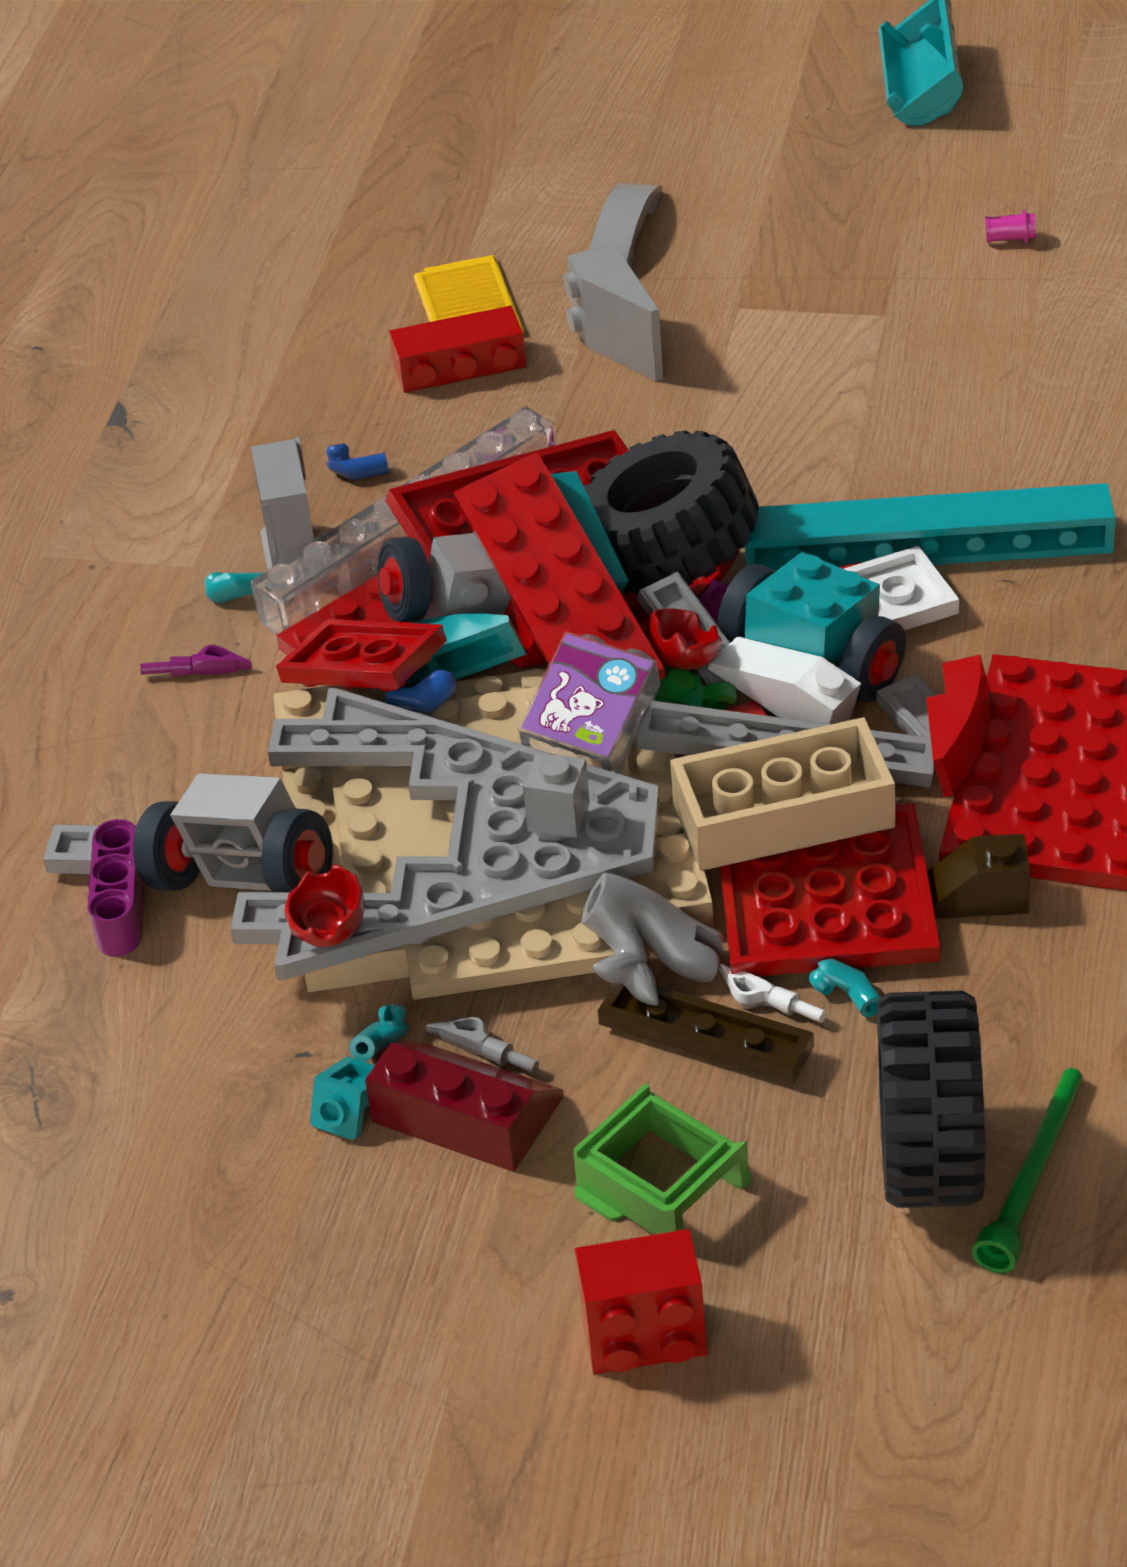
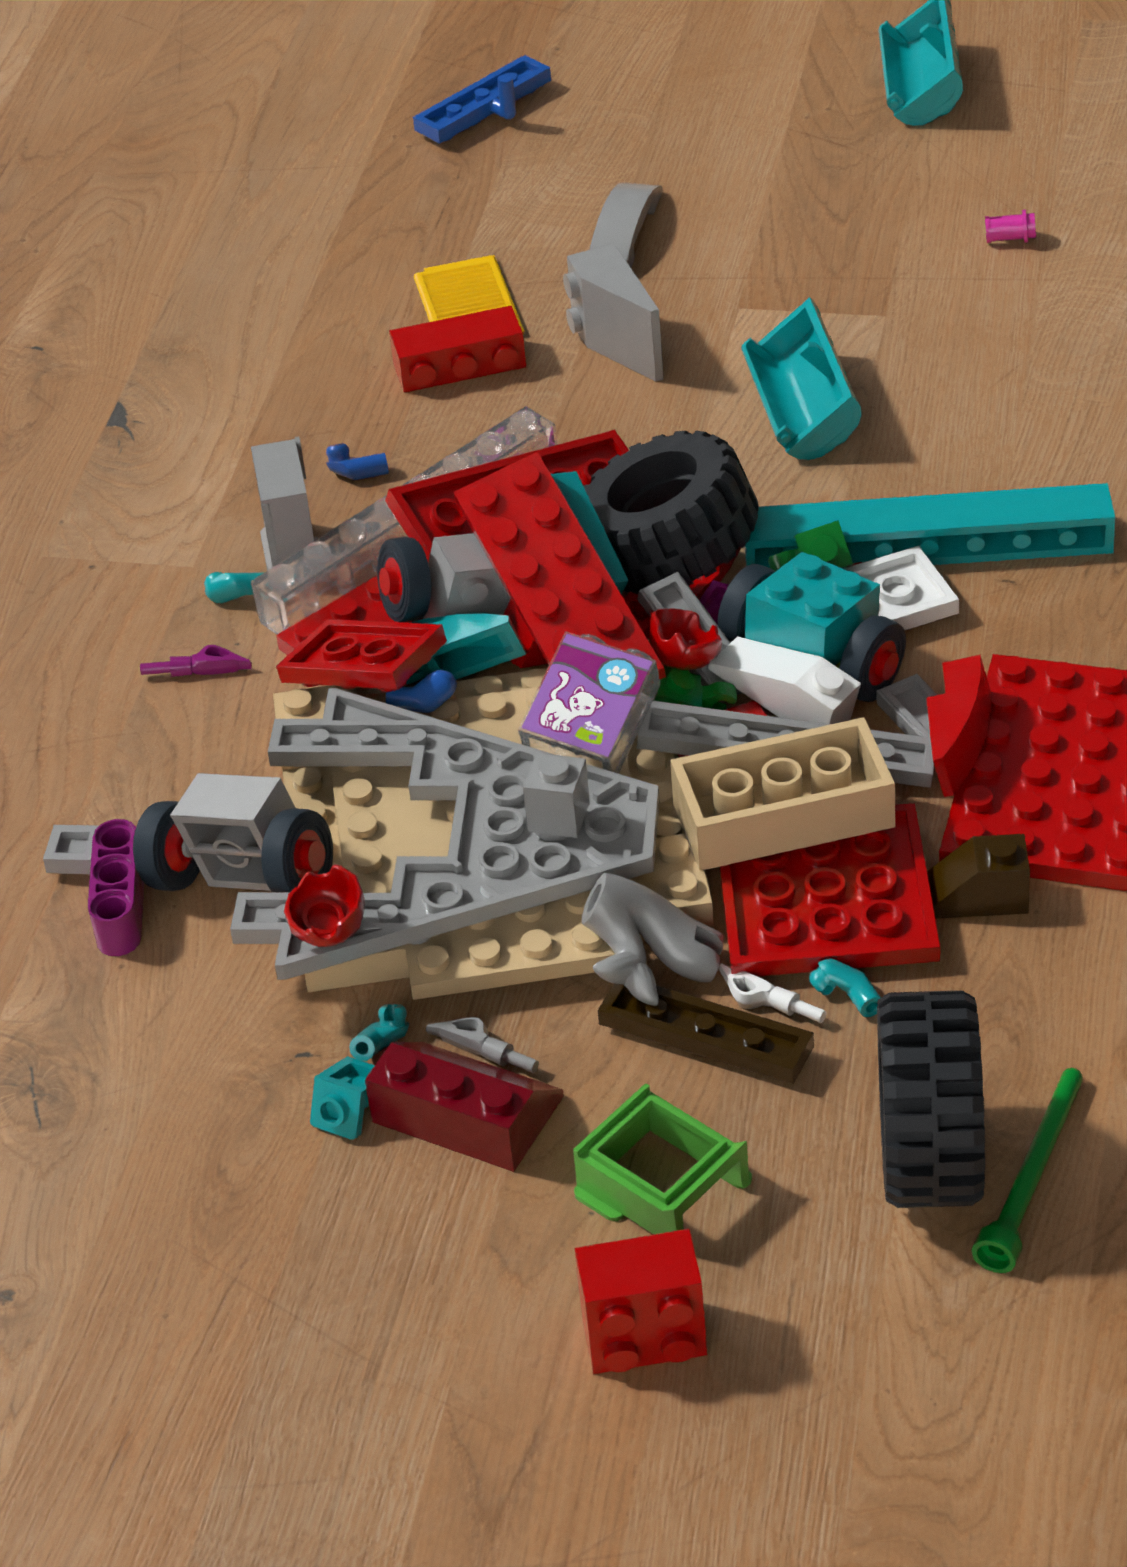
none -> blue plate [413,55,551,144]
none -> teal container [741,297,862,460]
none -> green plate [768,520,853,571]

